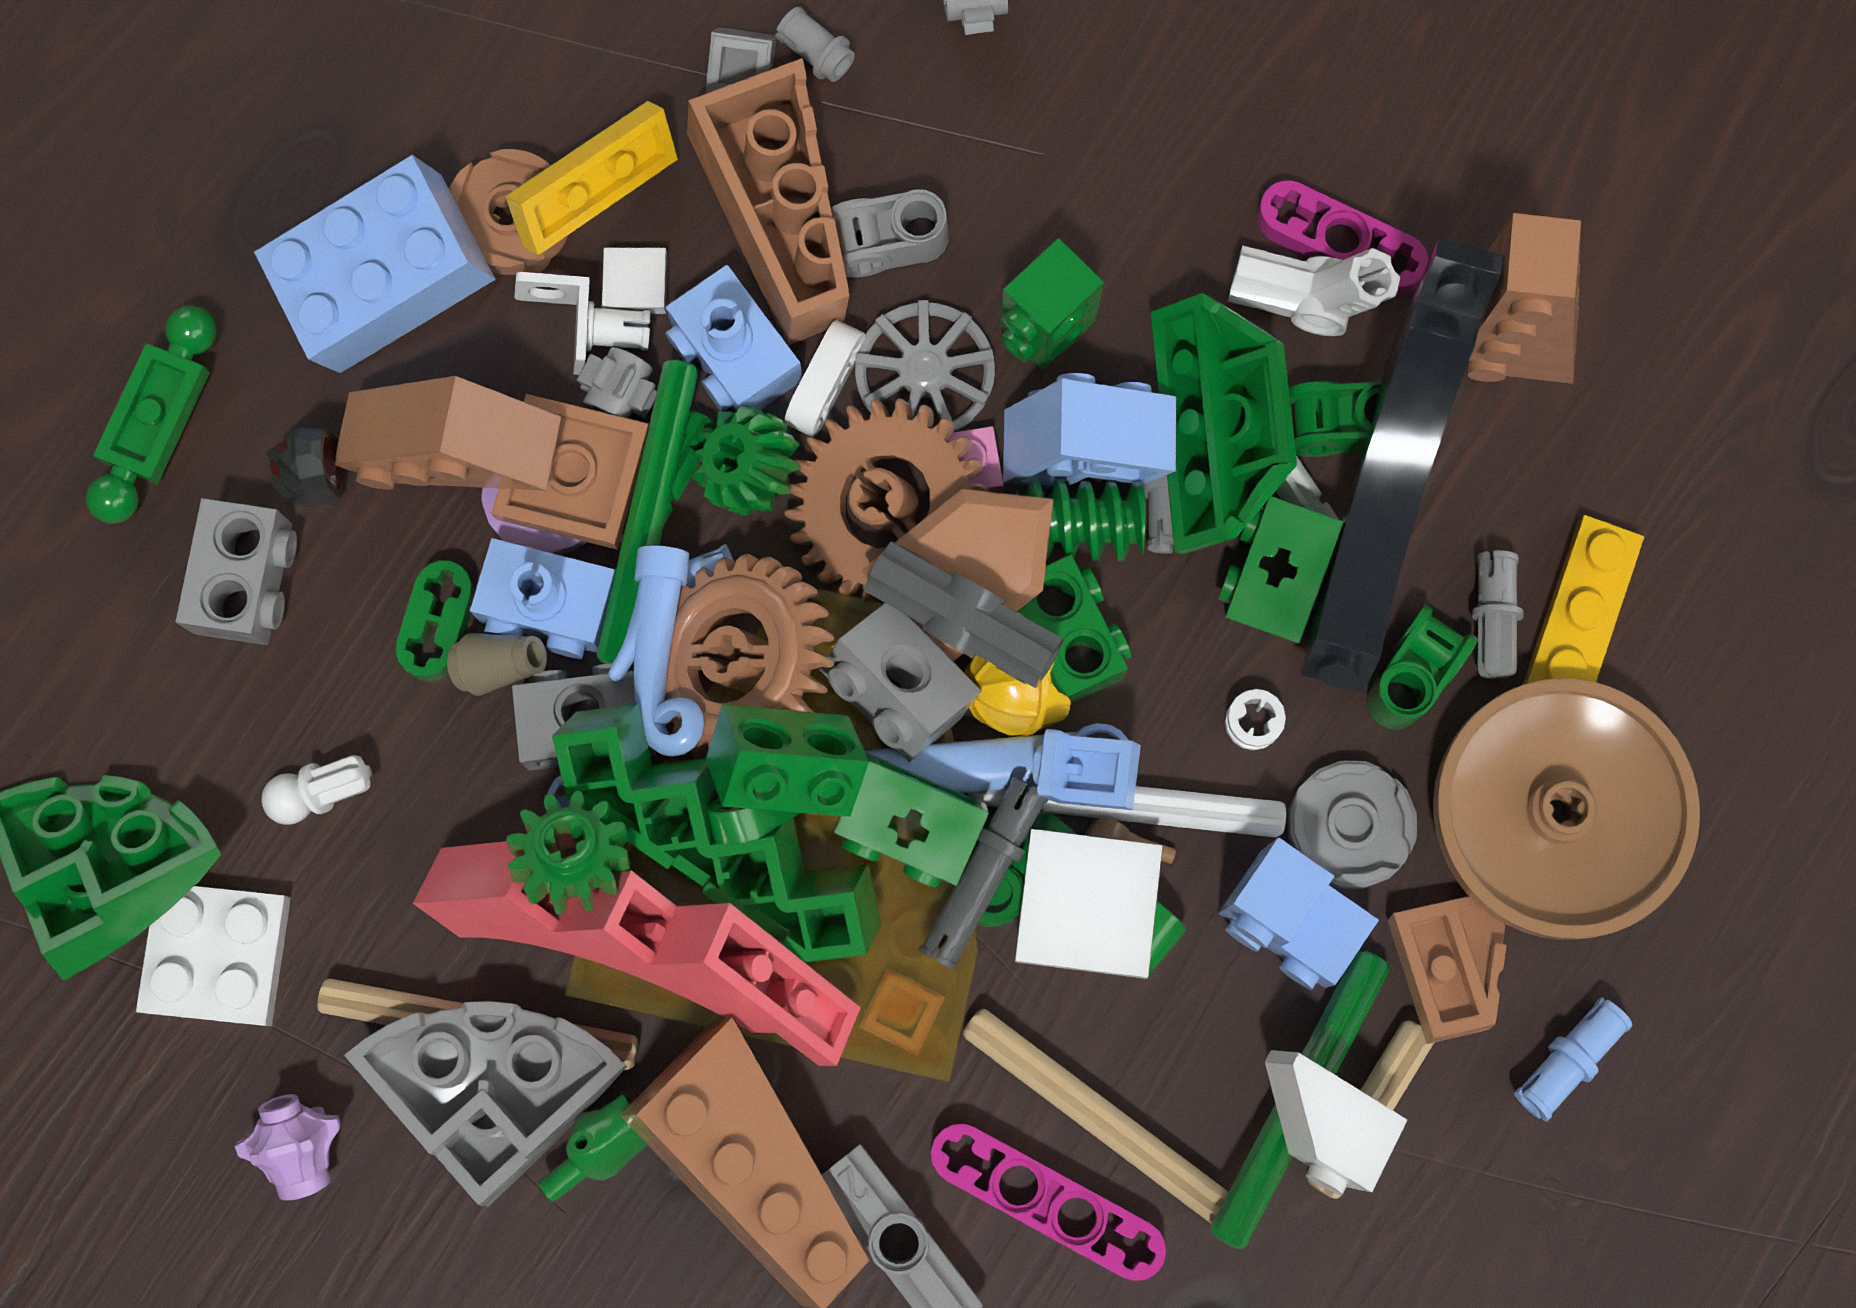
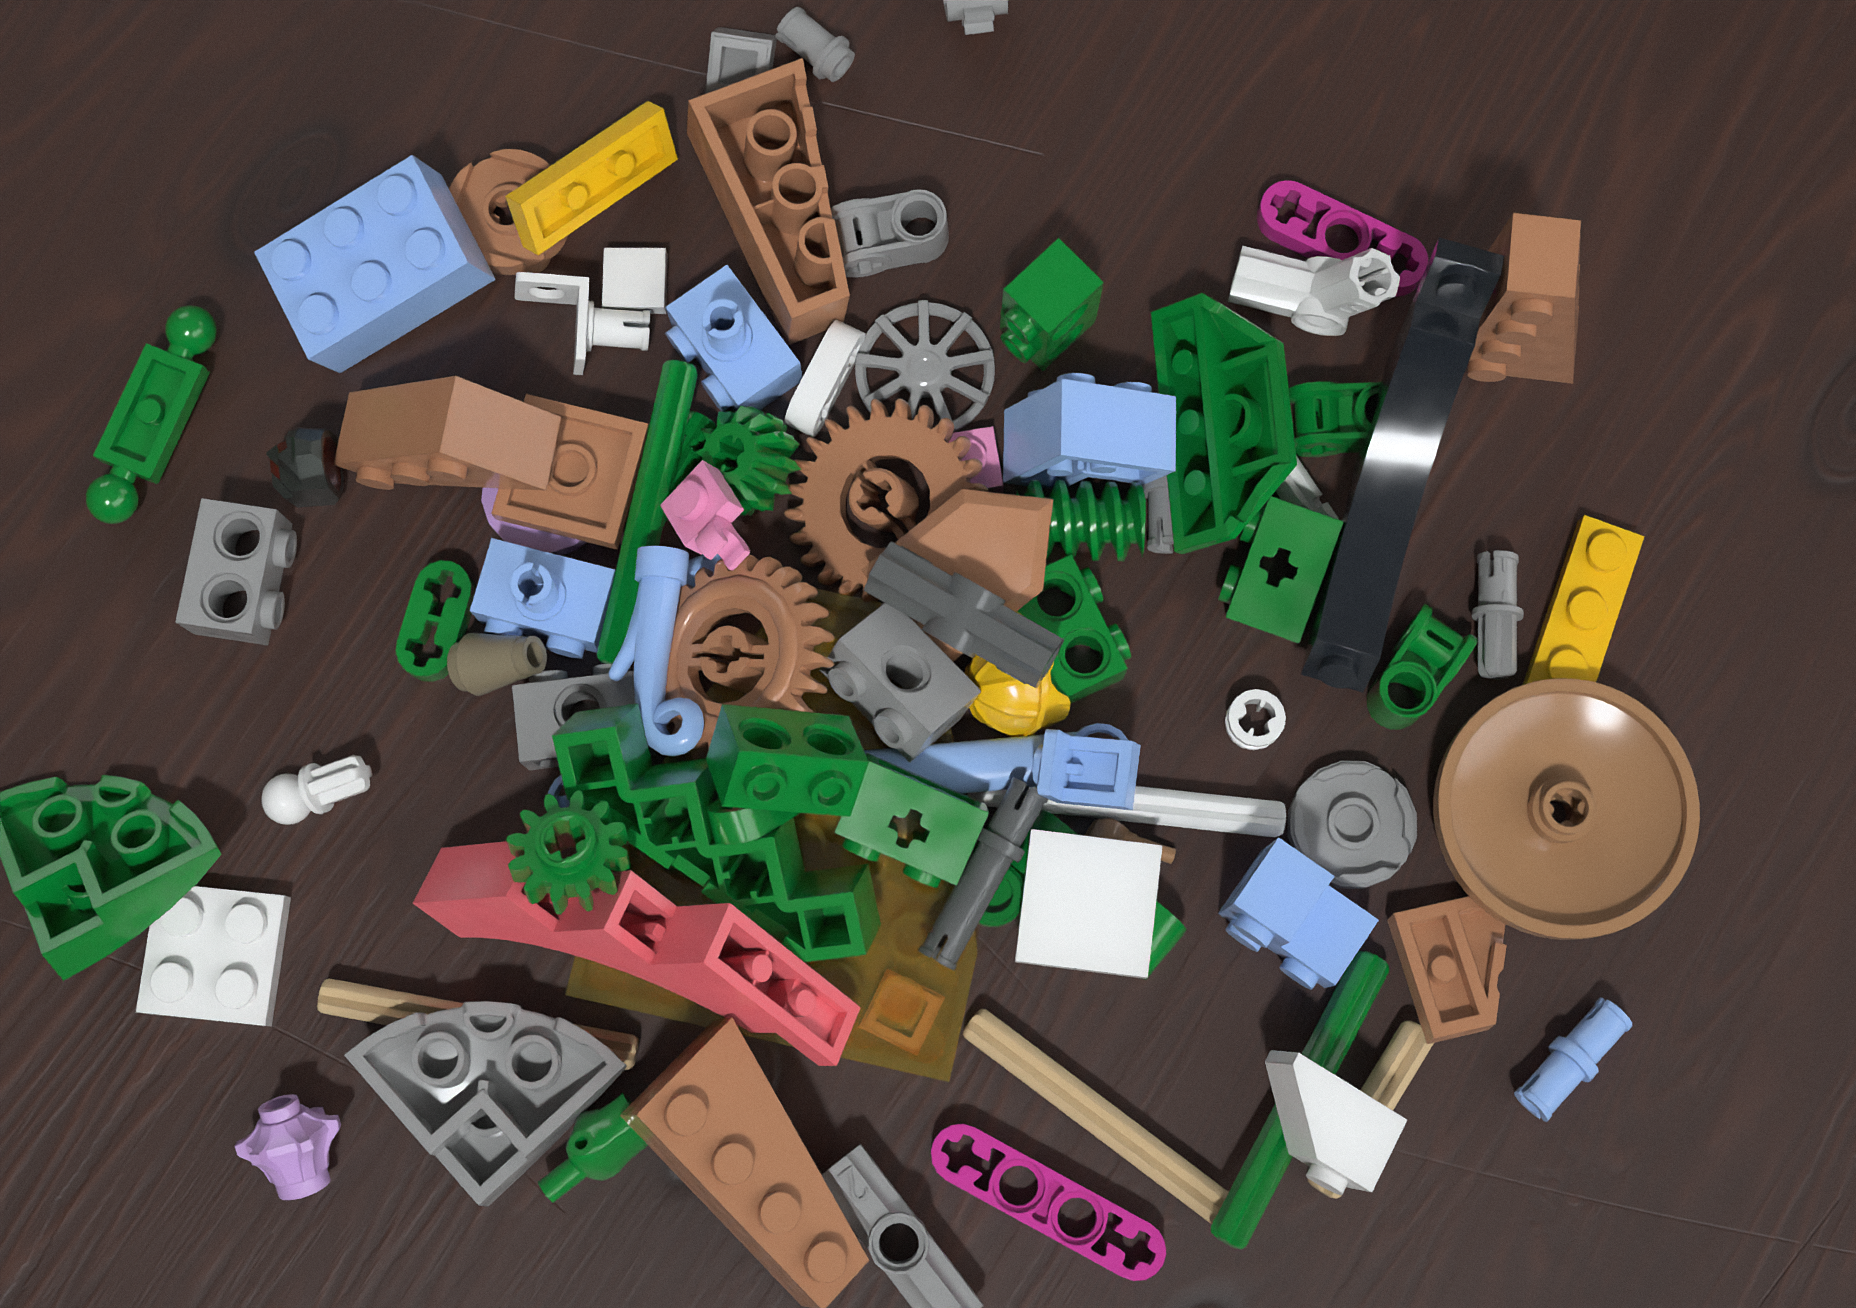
light grey gear [577,347,657,419] -> none
none -> bright pink plate [660,460,750,571]

